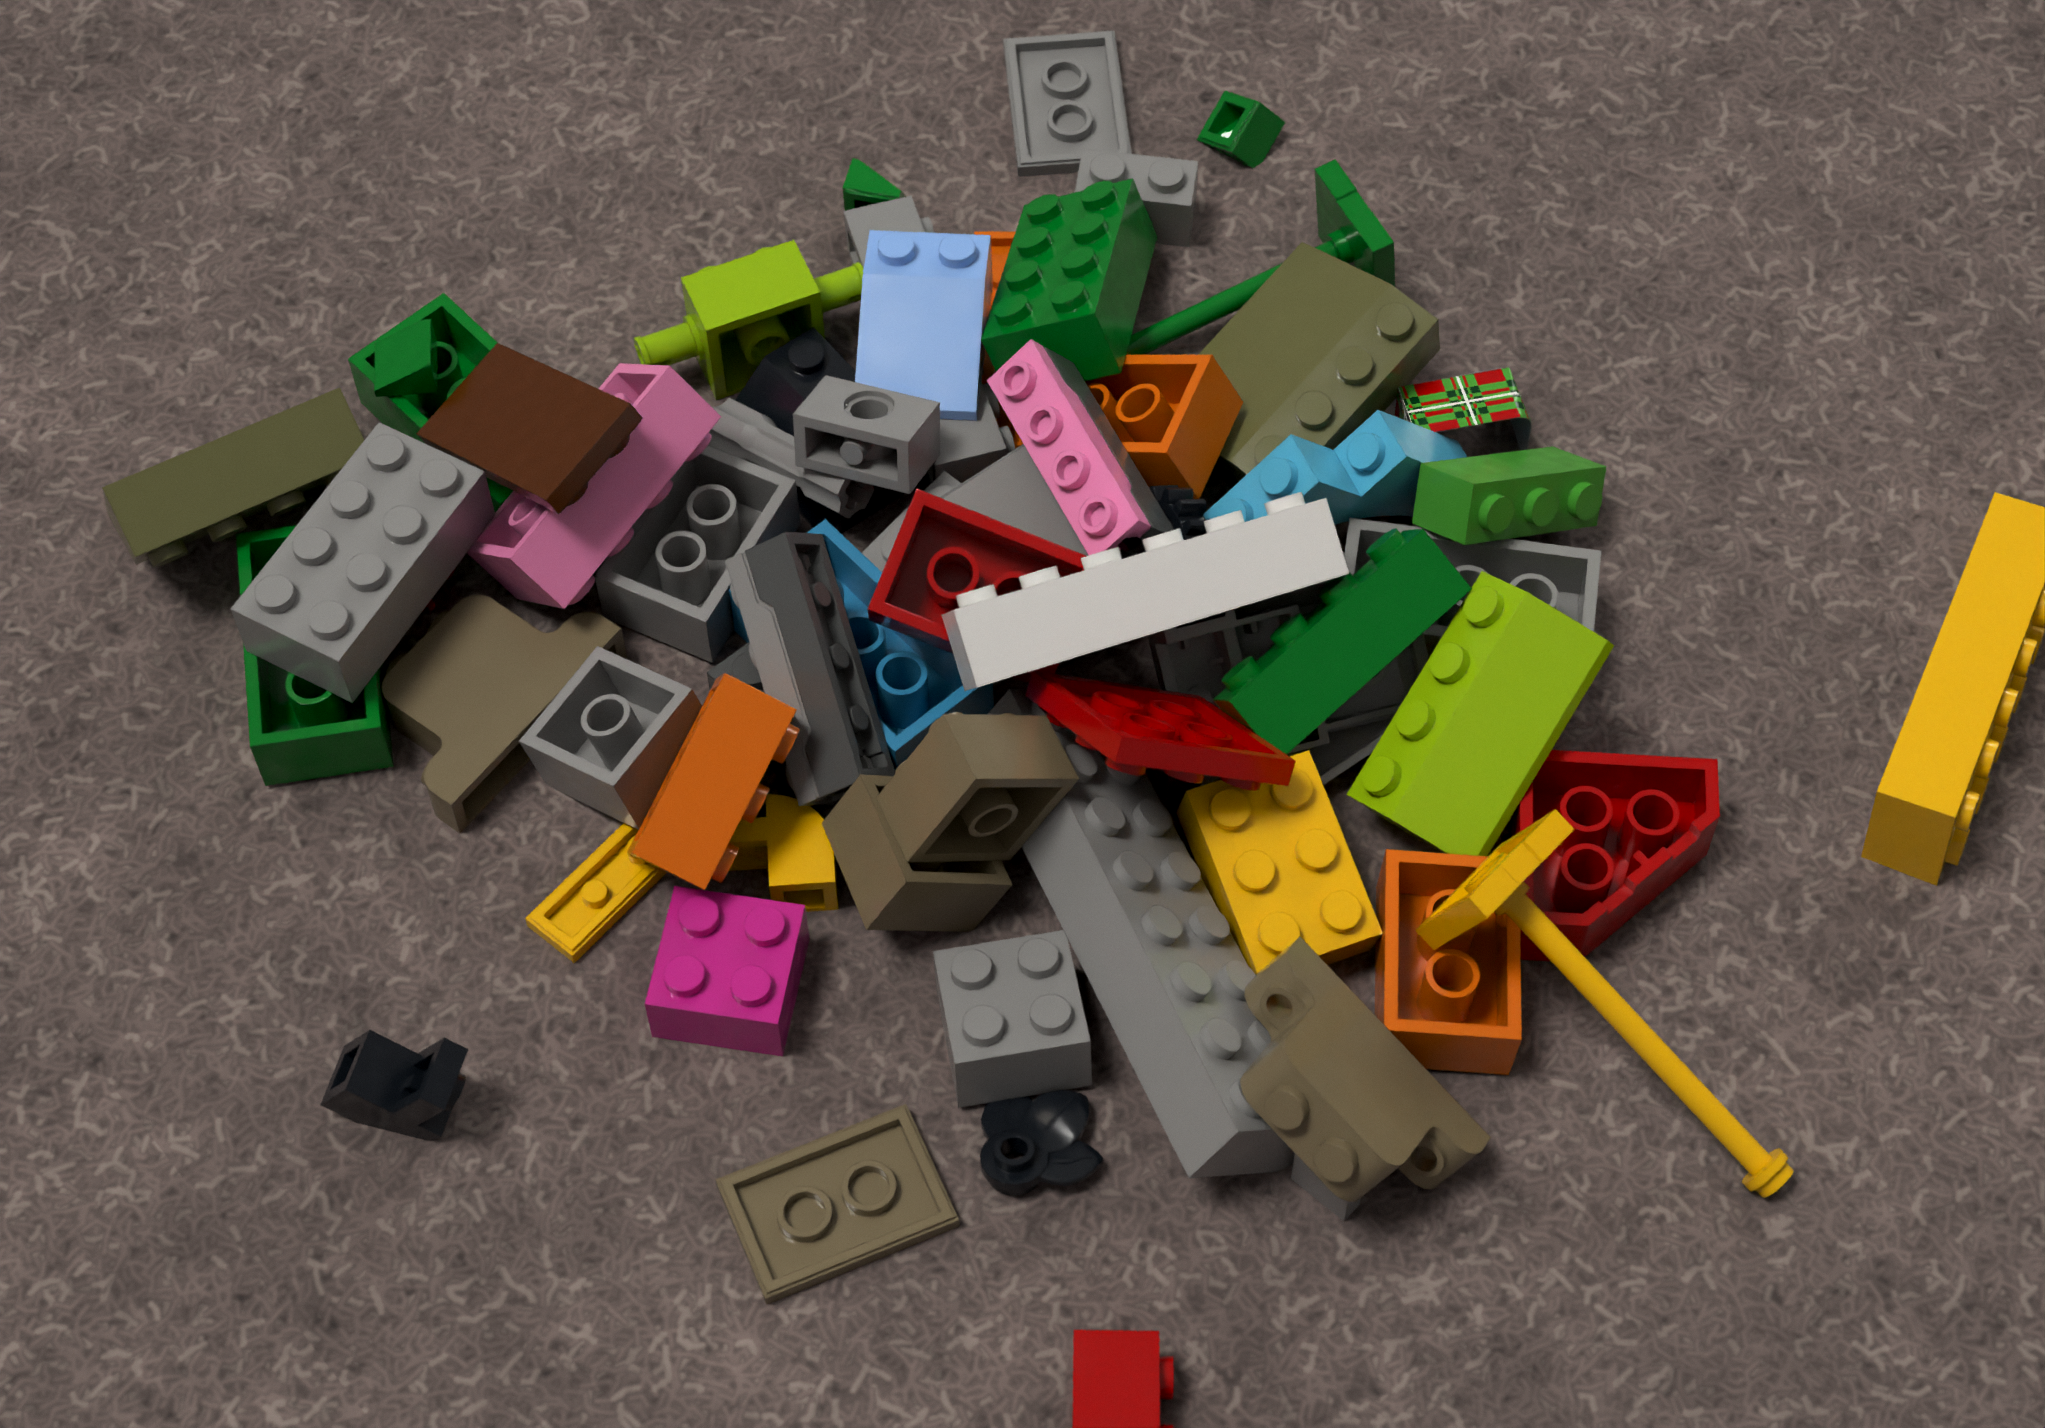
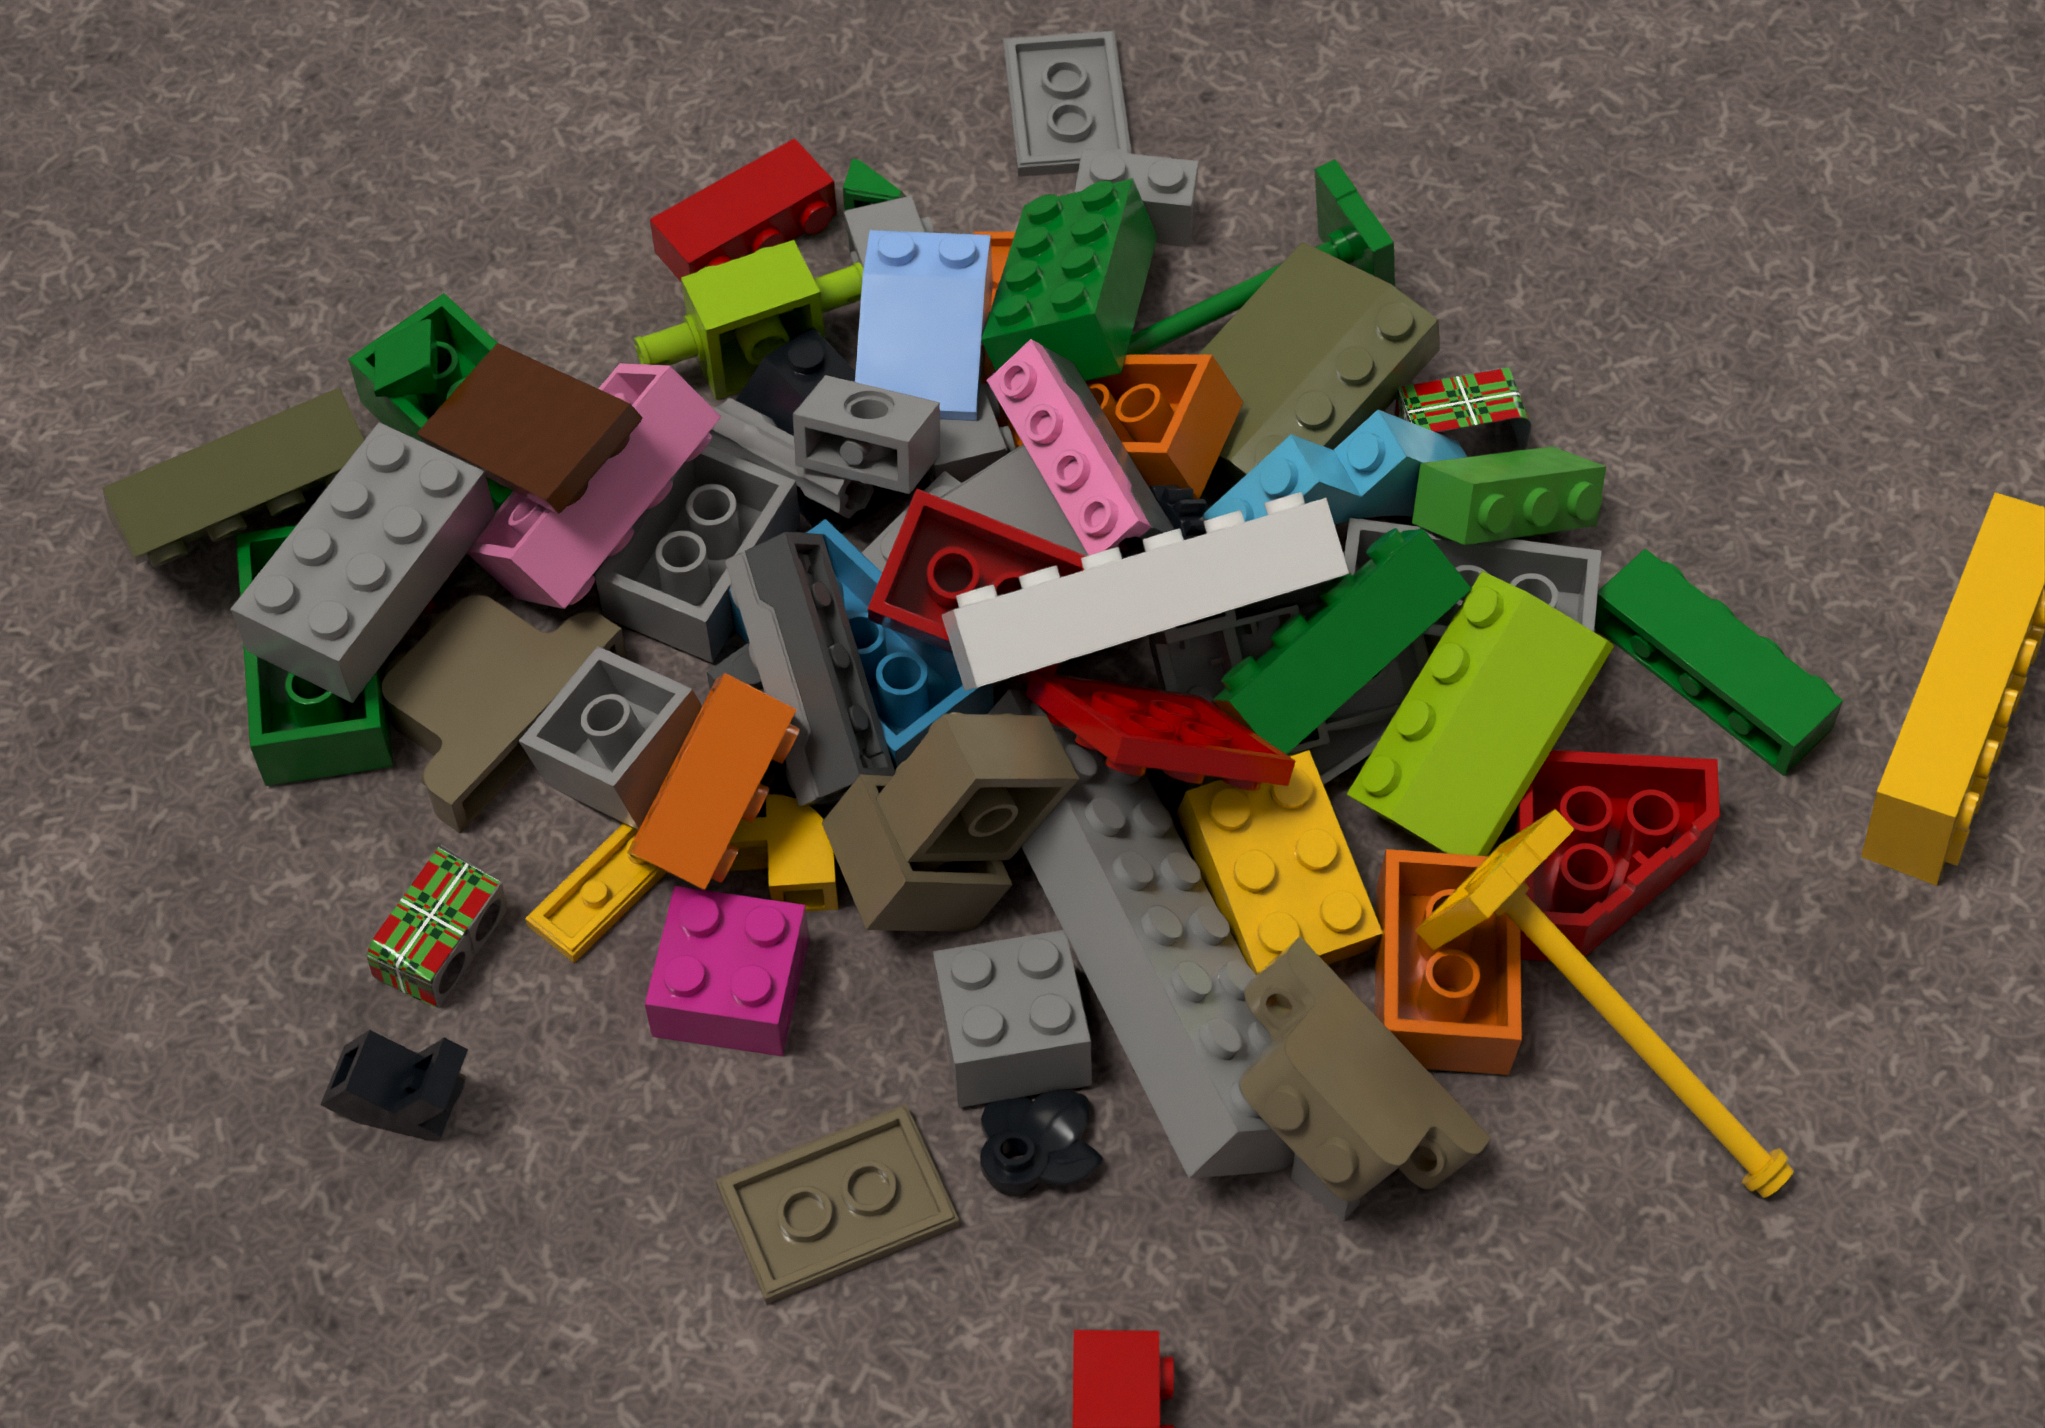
green slope [1197,91,1285,168] -> none
none -> piece [367,845,507,1009]
none -> red brick [649,138,837,282]
none -> green brick [1594,548,1843,776]

